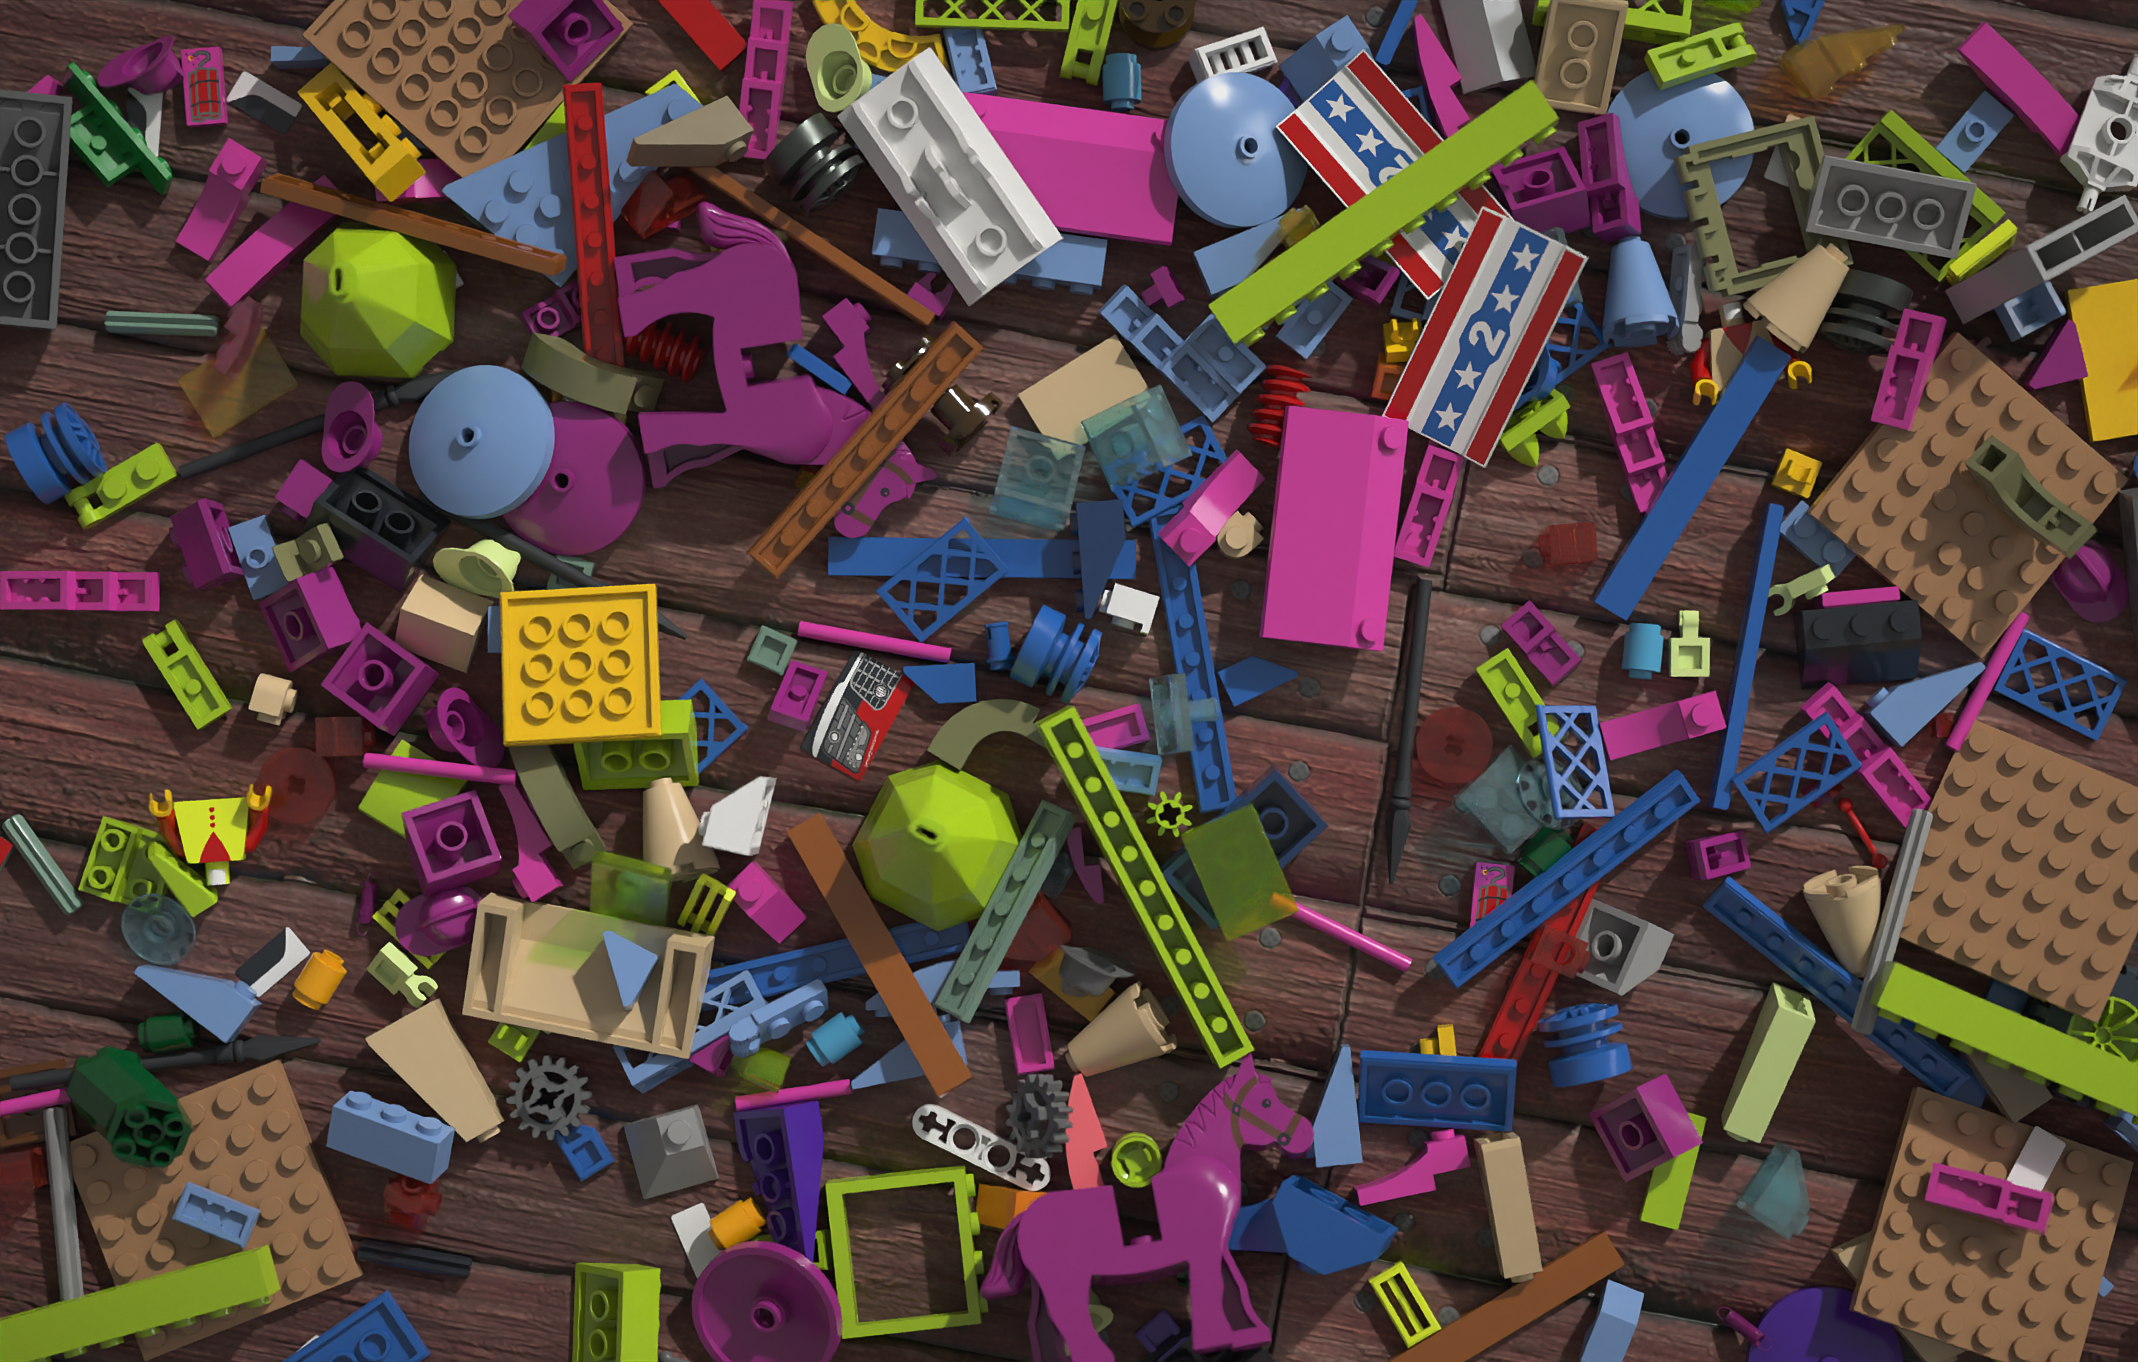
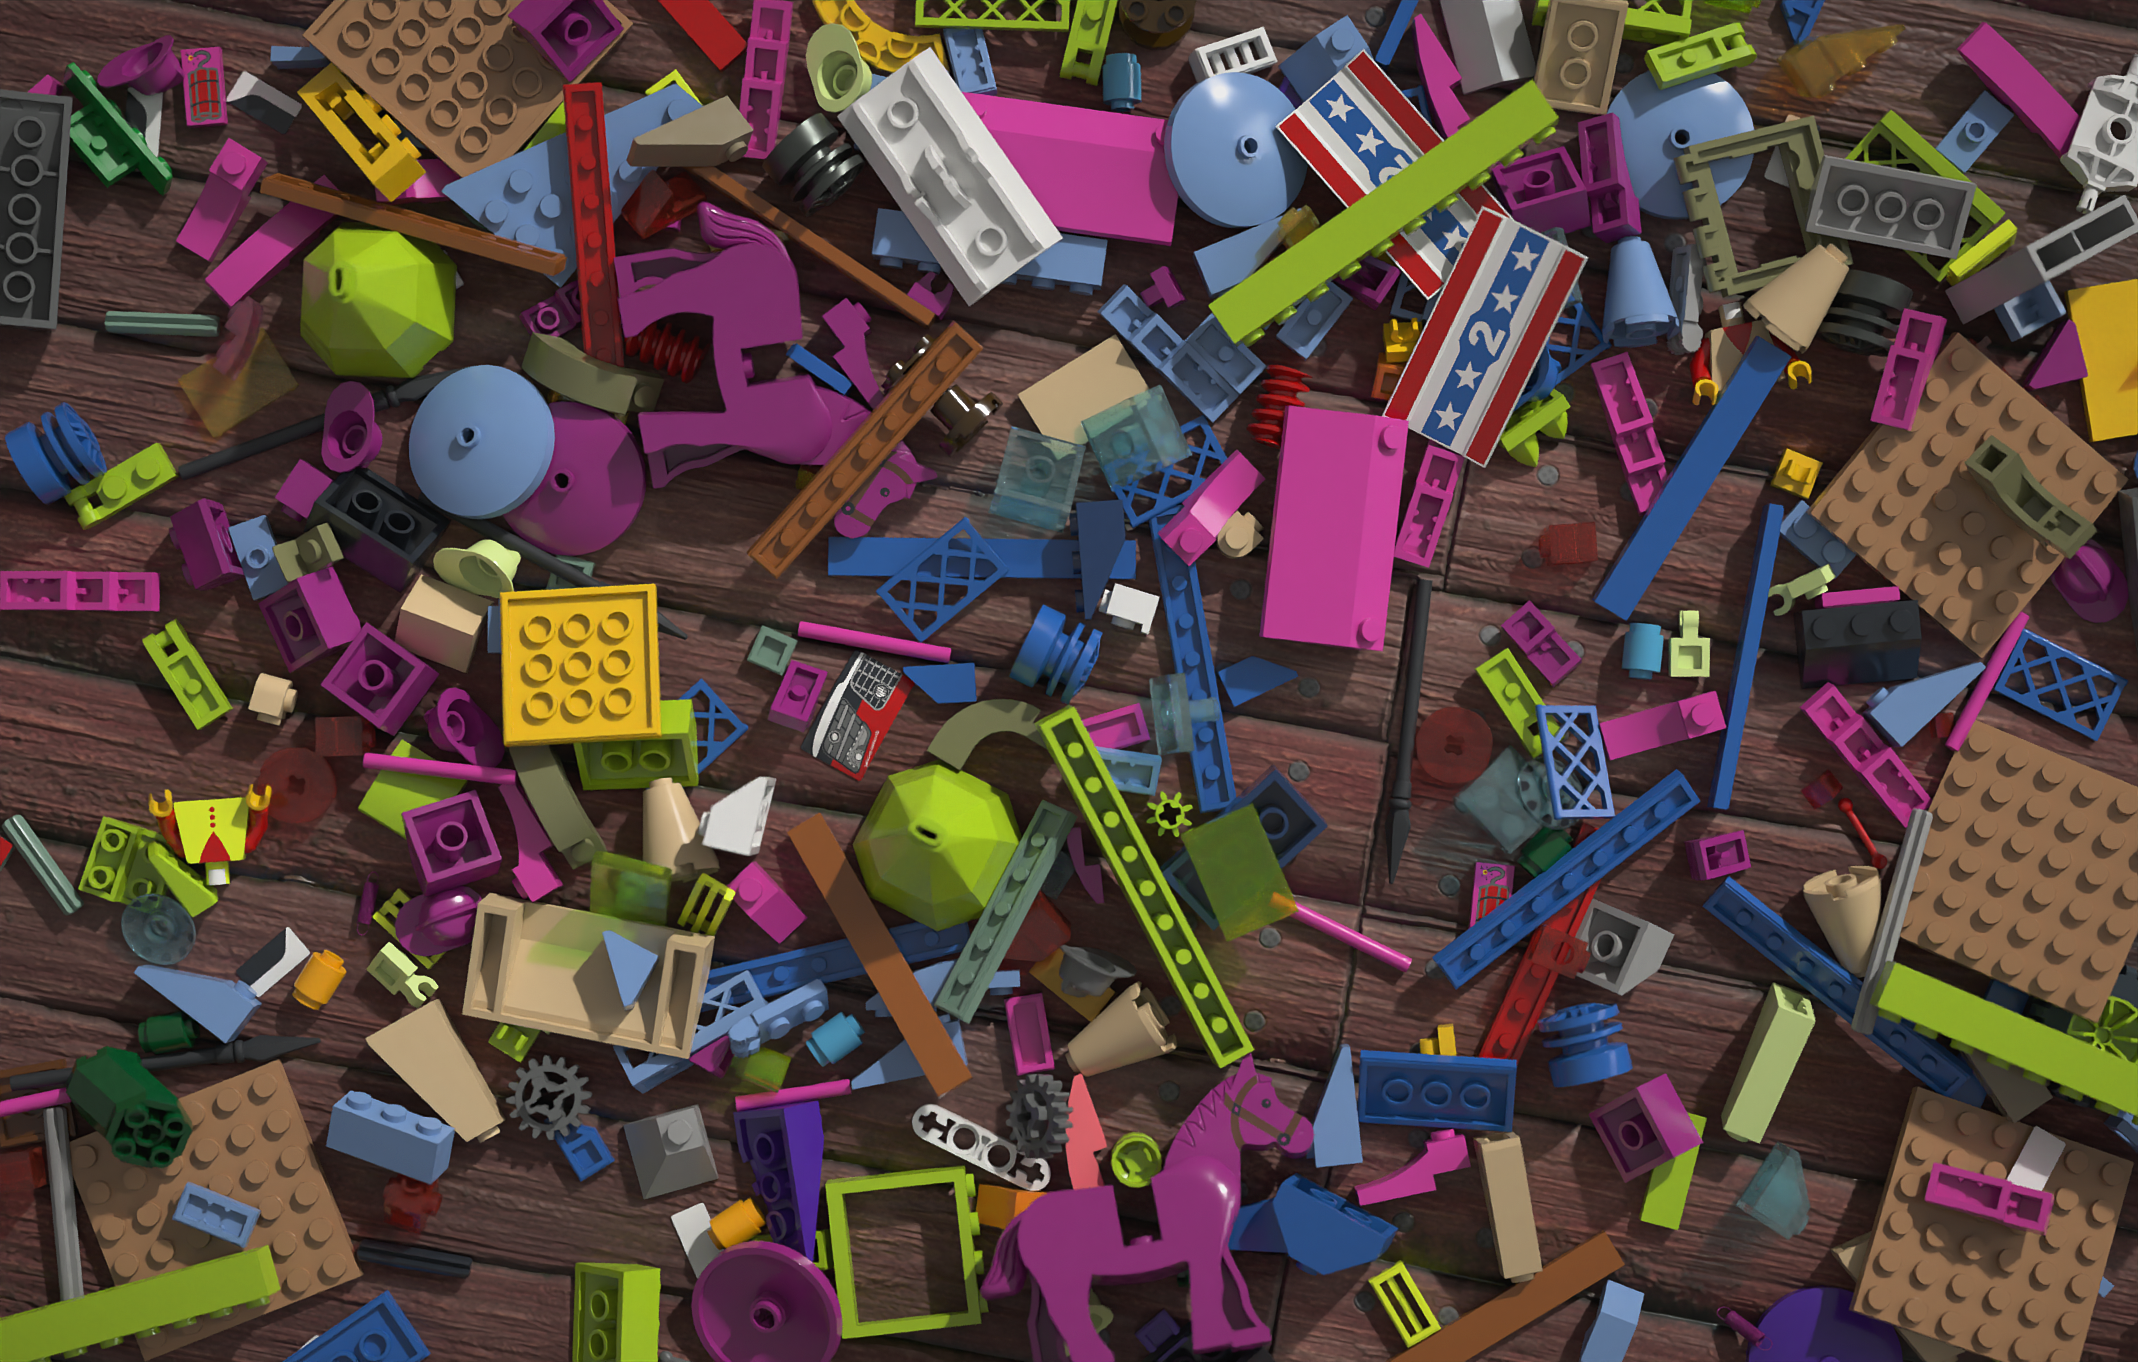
blue pin [984,622,1016,671] -> none
blue window [1731,712,1862,834] -> none

